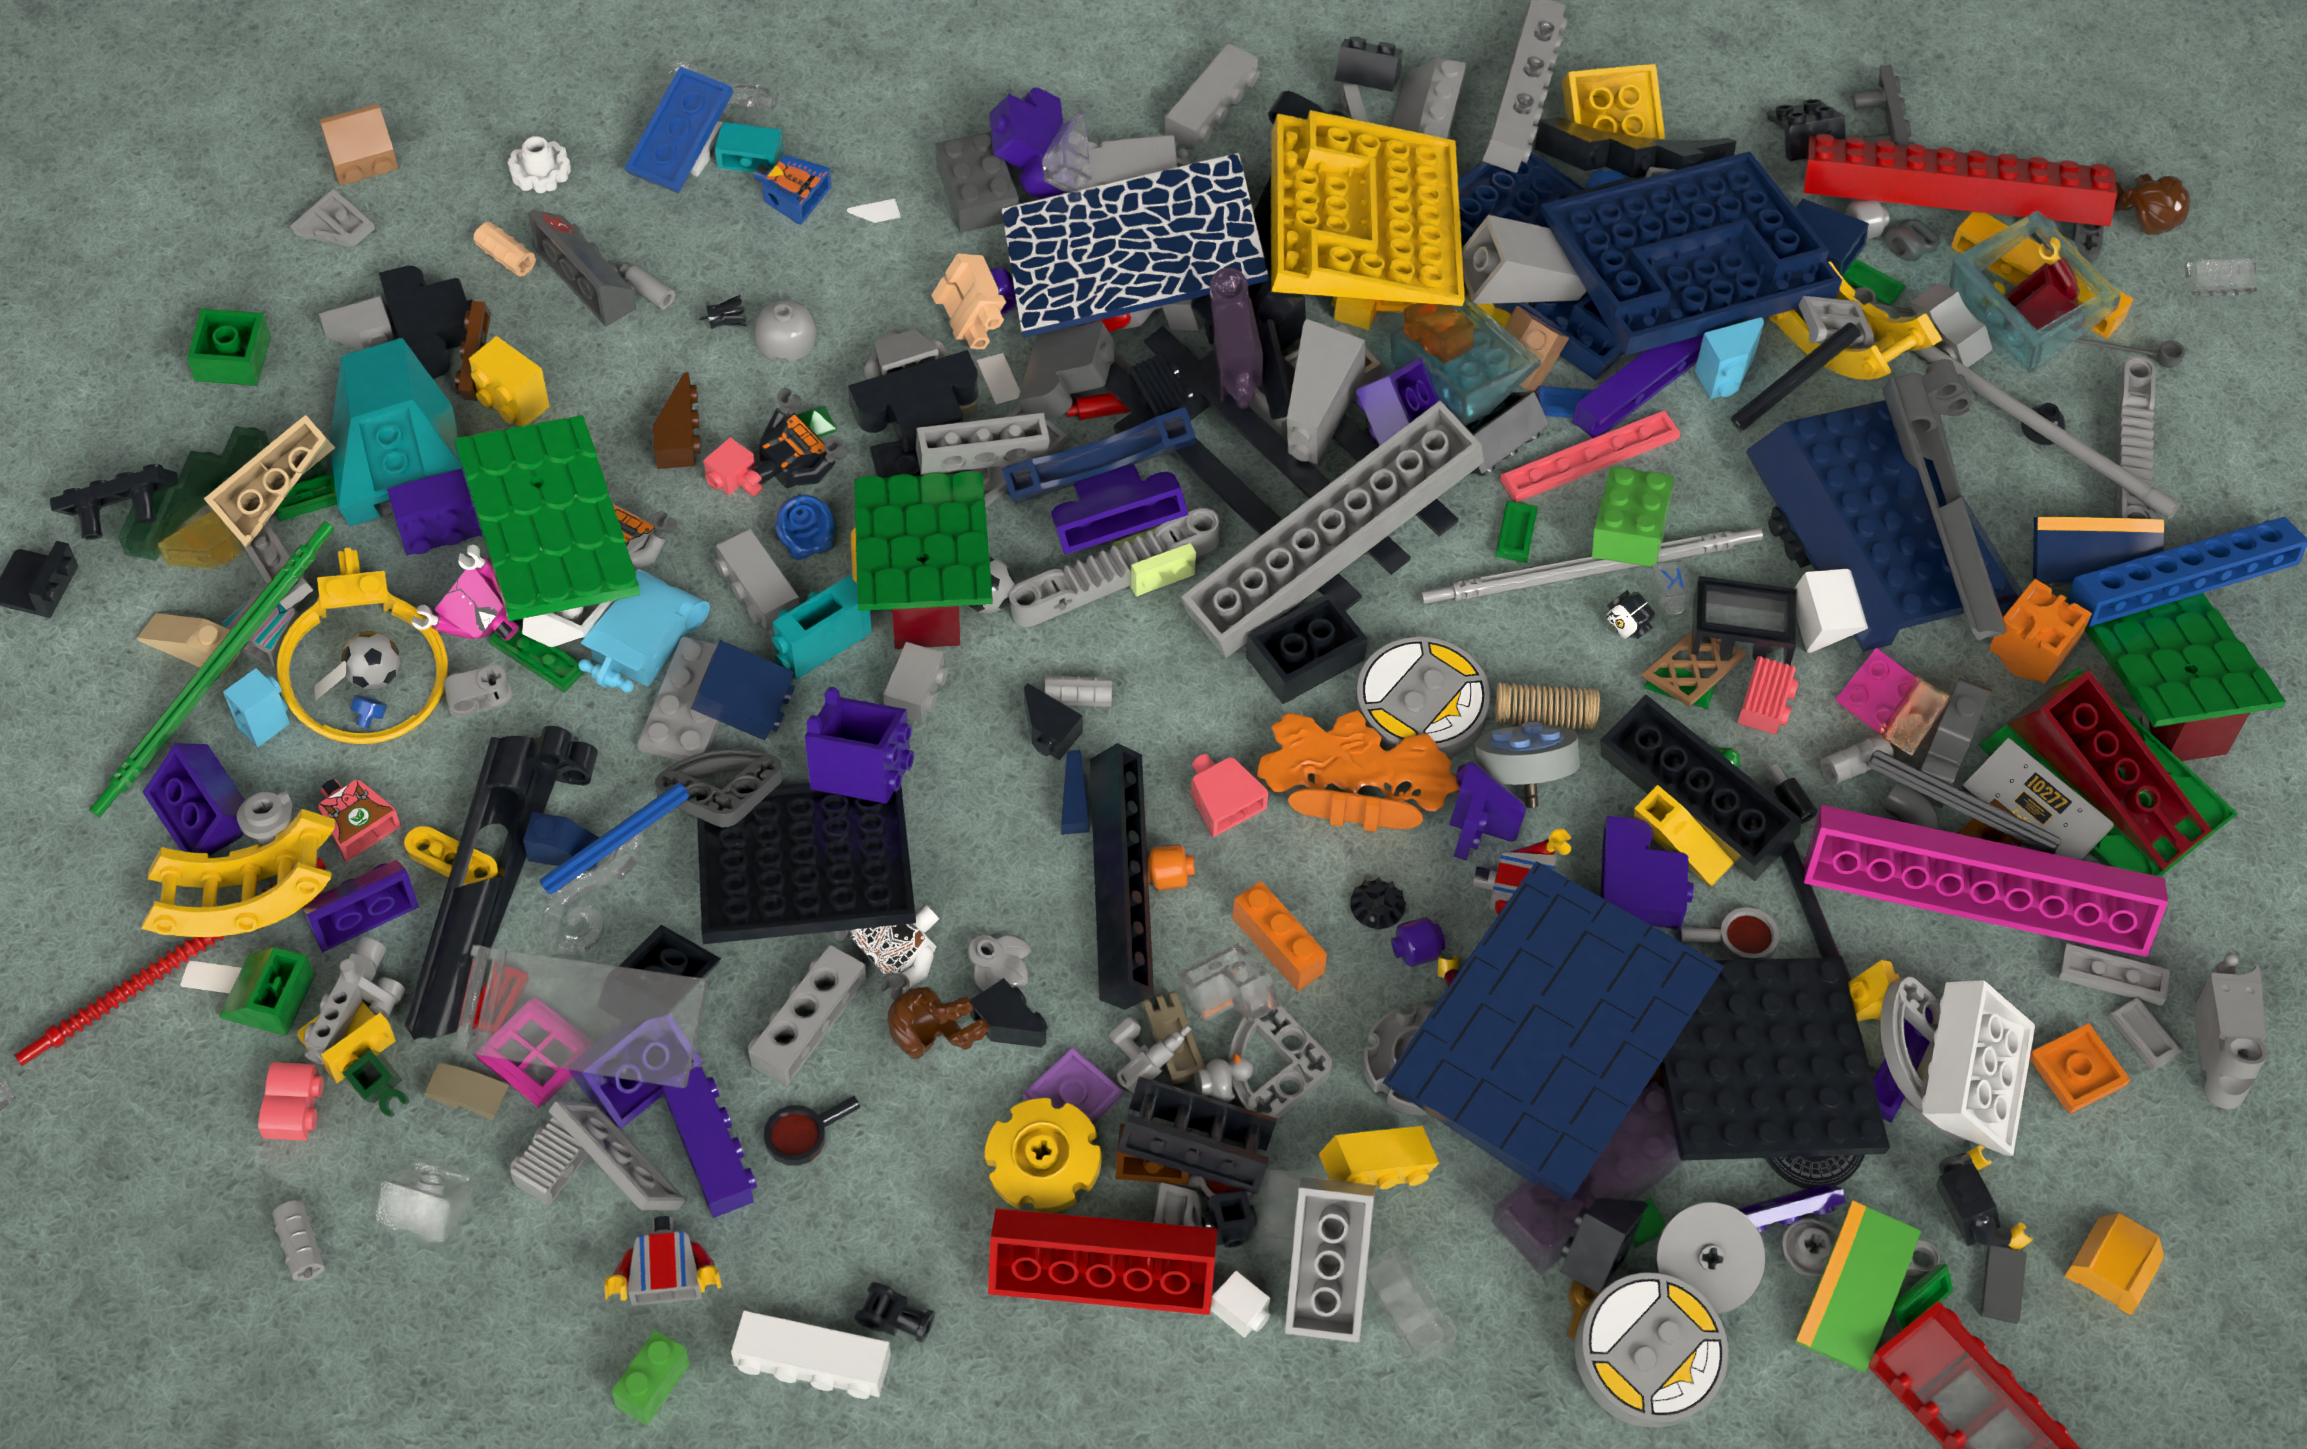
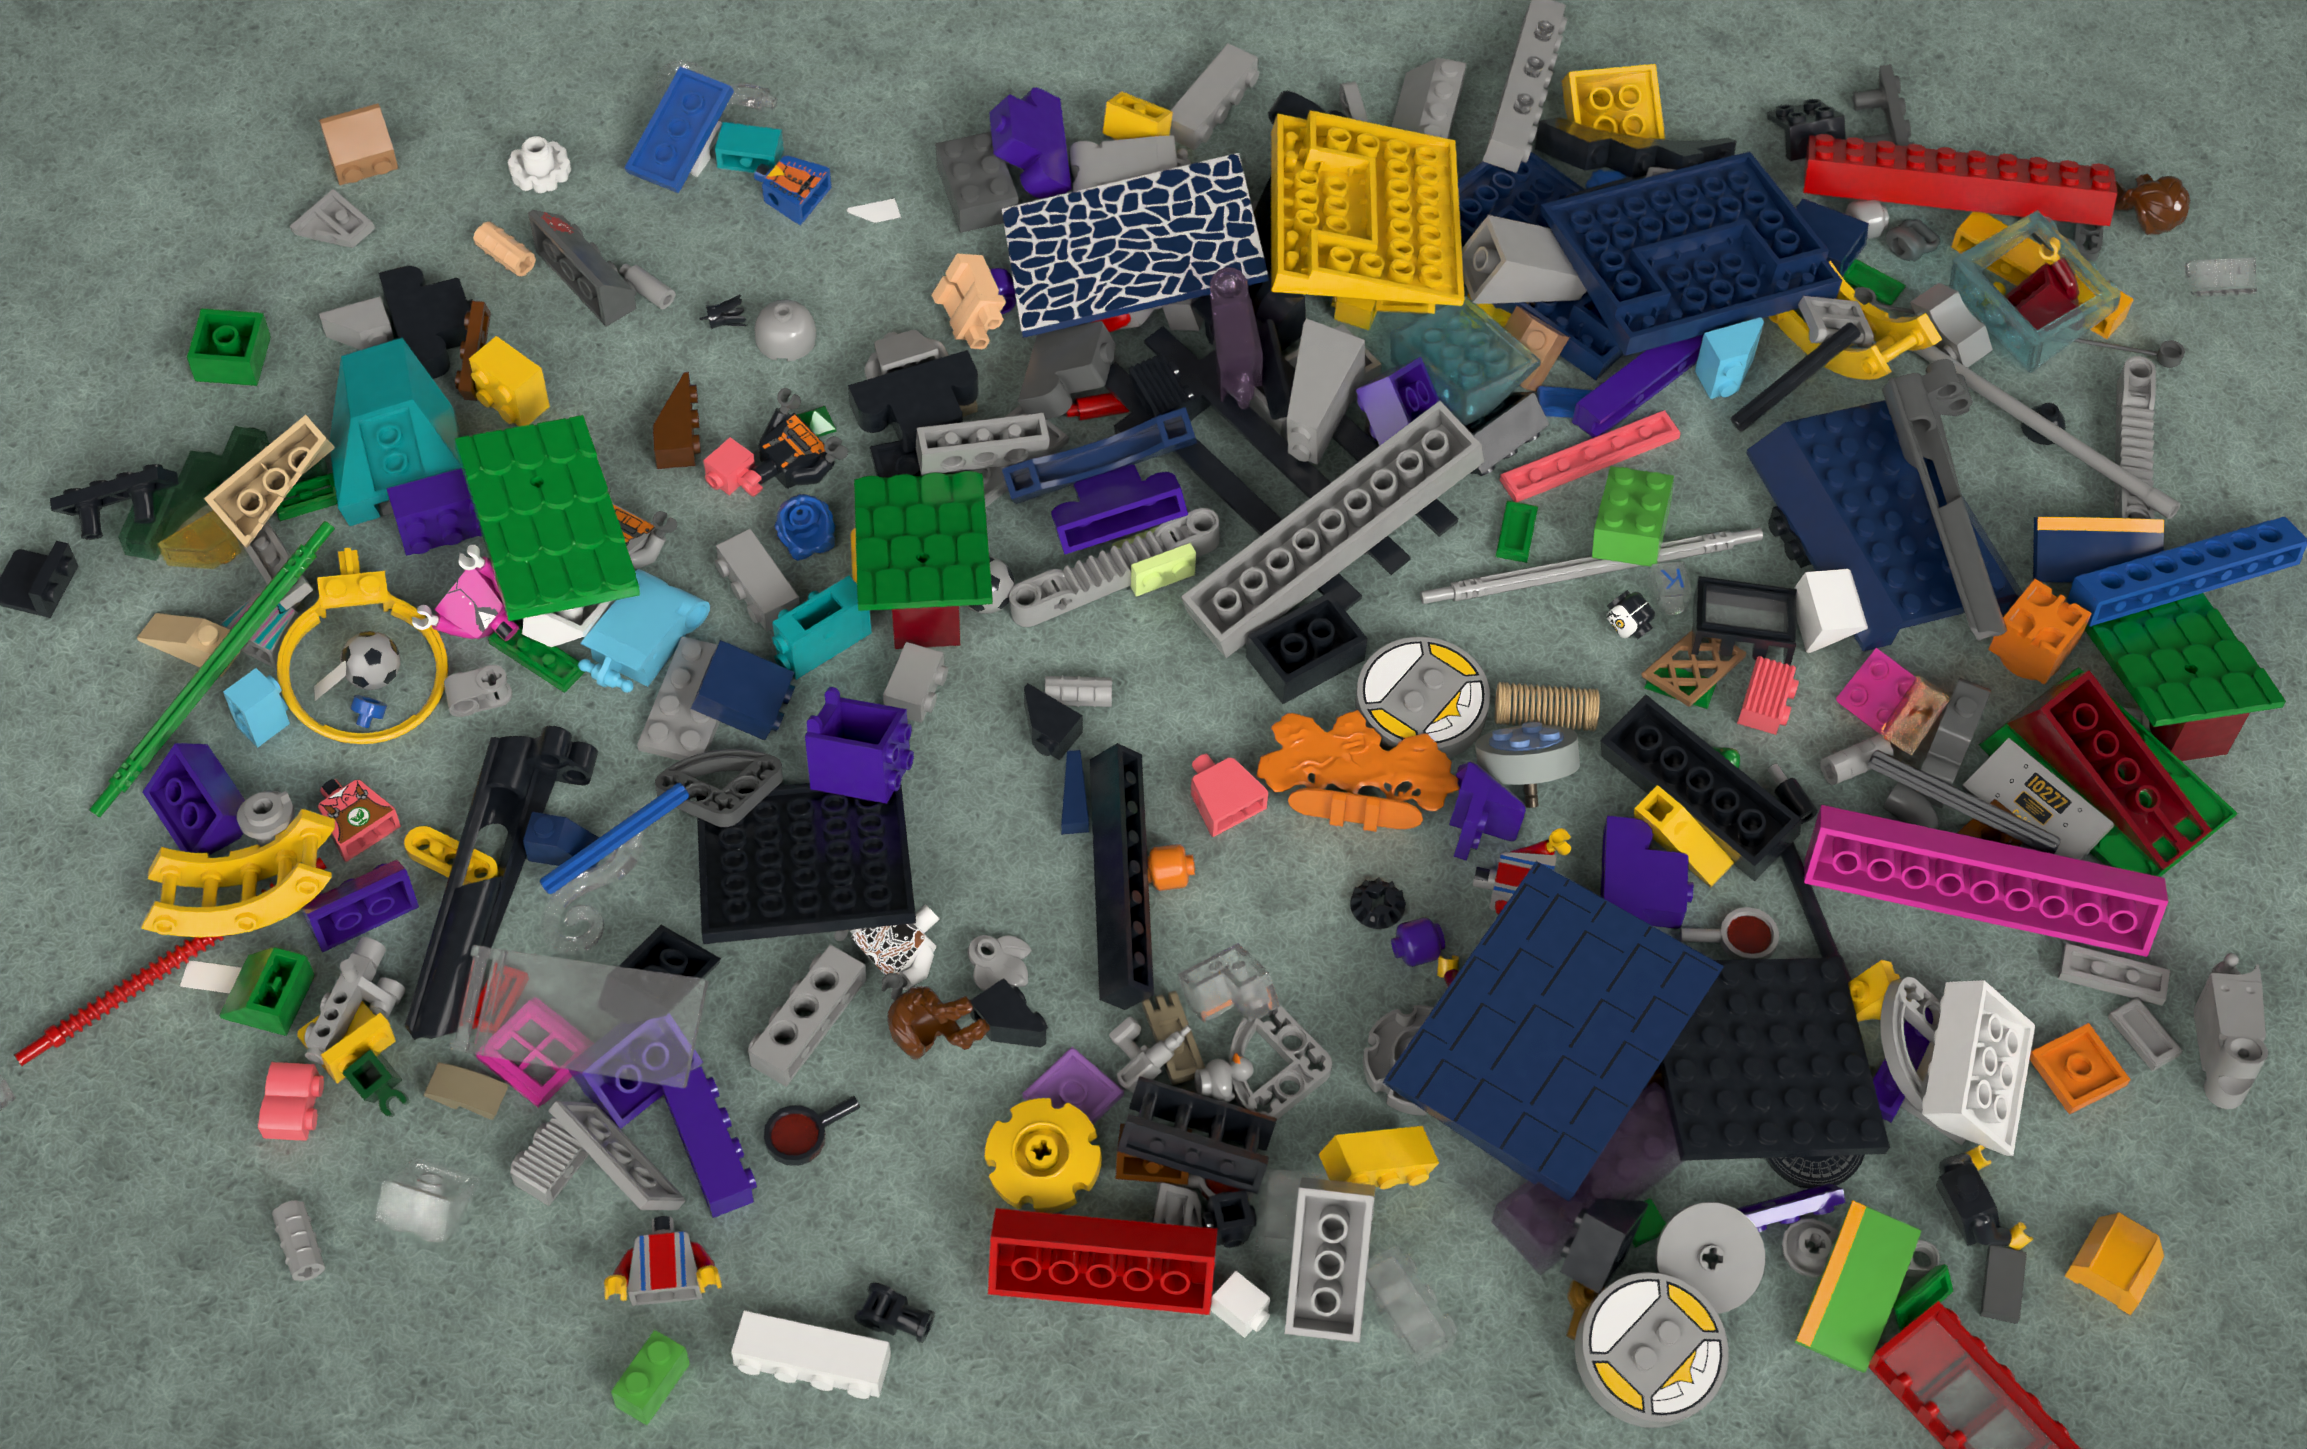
white sticker [977,353,1020,404] -> none
clear slope [1042,109,1092,193] -> none
orange brick [1232,881,1327,992] -> none
black slope [1335,37,1403,92] -> none
clear orange brick [1403,303,1474,364] -> none
none -> yellow brick [1102,91,1173,140]

